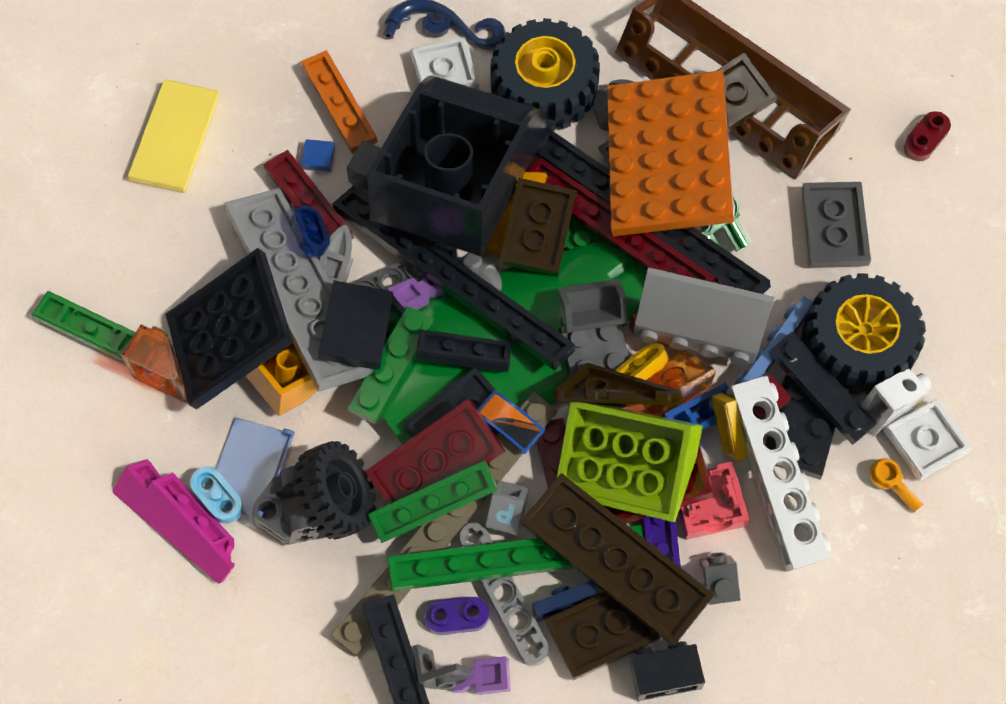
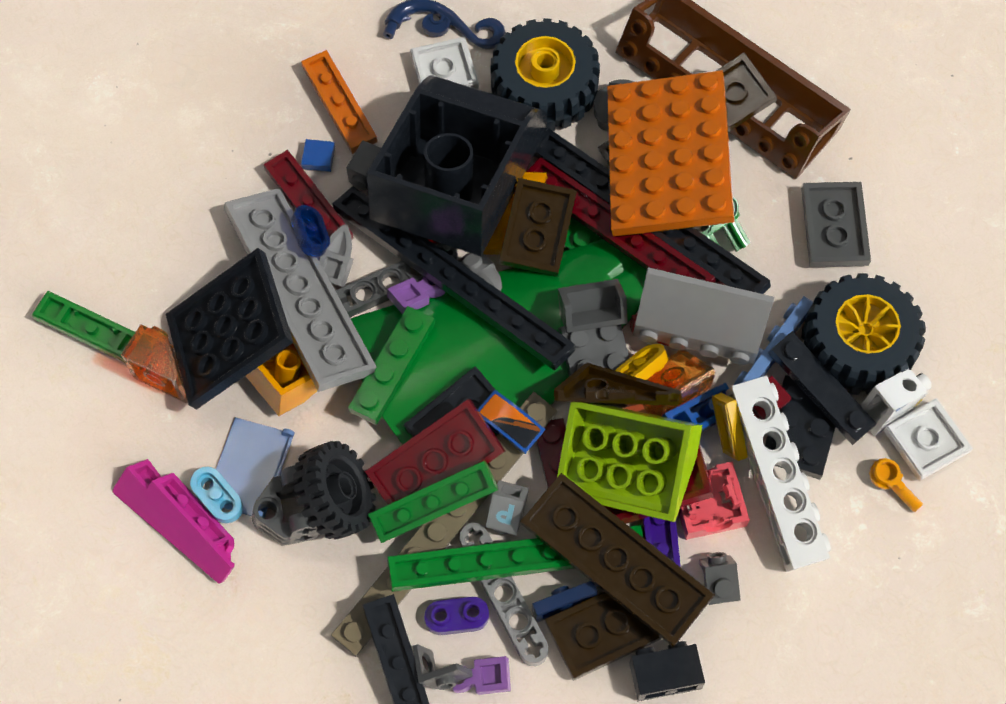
light yellow tile [128,79,220,193] -> none
black tile [317,280,393,370] -> none
black tile [415,329,511,373] -> none
dark red plate [904,111,951,161] -> none

